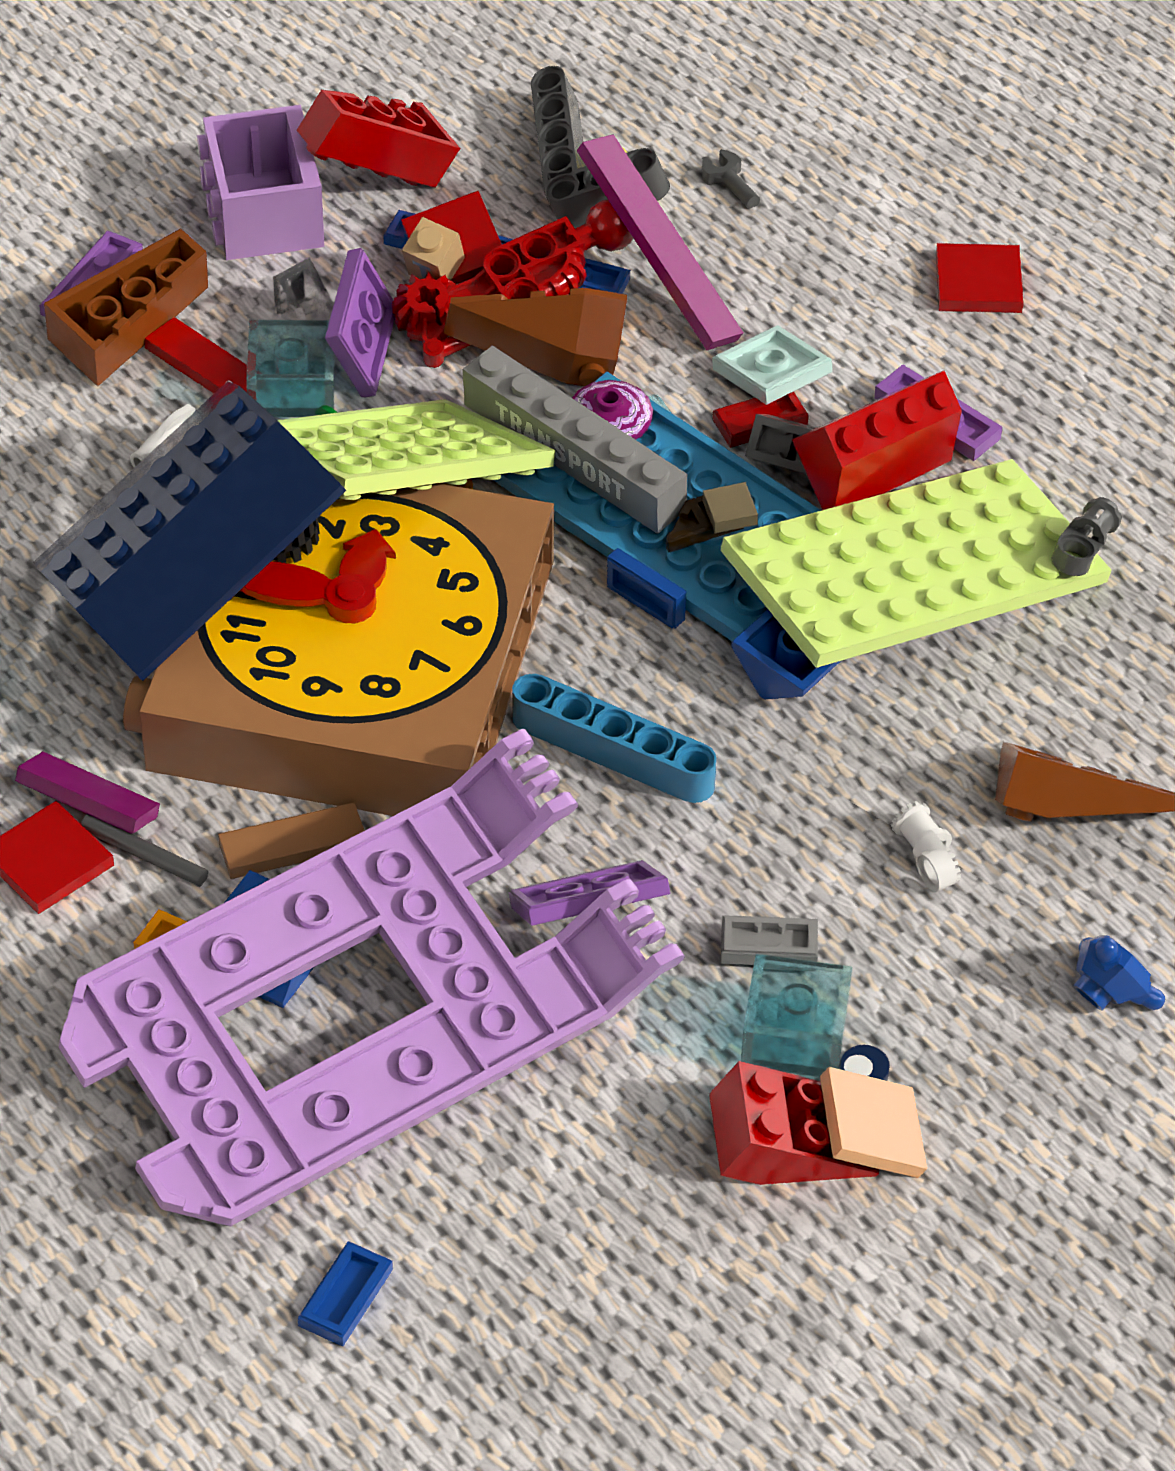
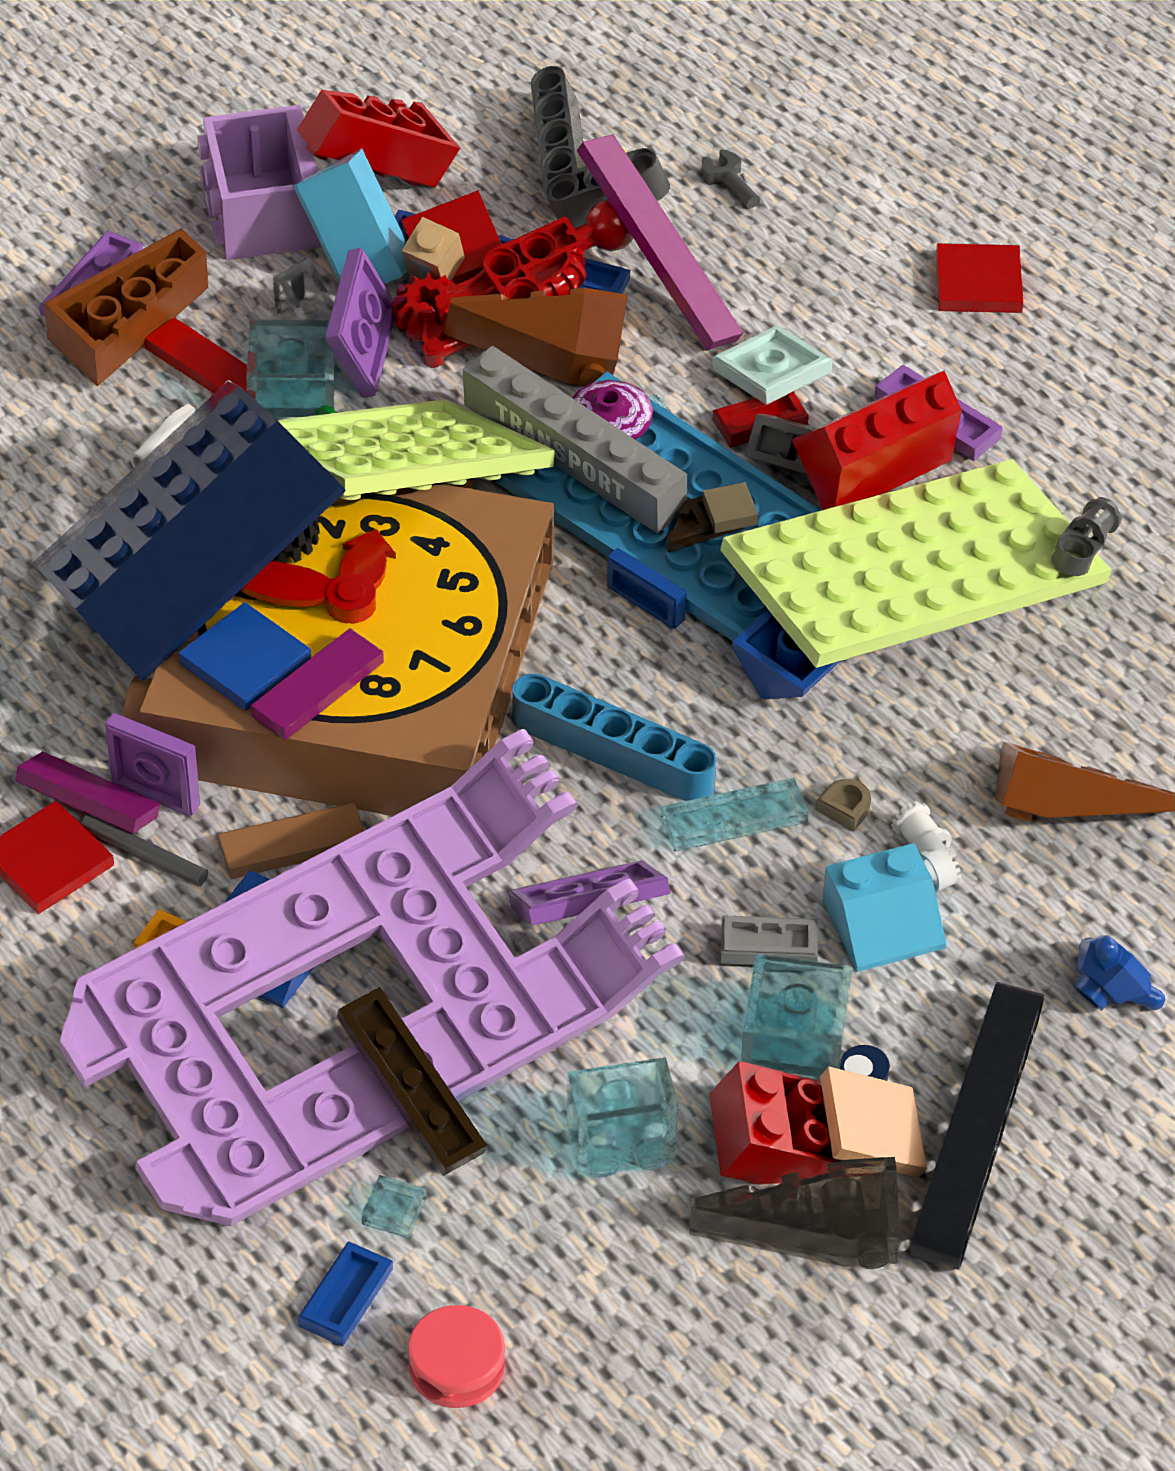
none -> medium lavender tile [105,712,200,816]
none -> blue tile [178,602,311,711]
none -> magenta tile [251,628,384,740]
none -> medium azure slope [293,149,407,284]
none -> dark brown plate [337,987,487,1176]
none -> clear light blue tile [361,1175,427,1238]
none -> coral head [408,1305,505,1408]
none -> clear light blue brick [567,1057,678,1178]
none -> clear light blue tile [661,778,809,852]
none -> clear smoke wedge [688,1156,900,1269]
none -> dark tan tile [815,779,871,831]
none -> medium azure slope [822,843,946,972]
none -> black beam [910,982,1044,1270]

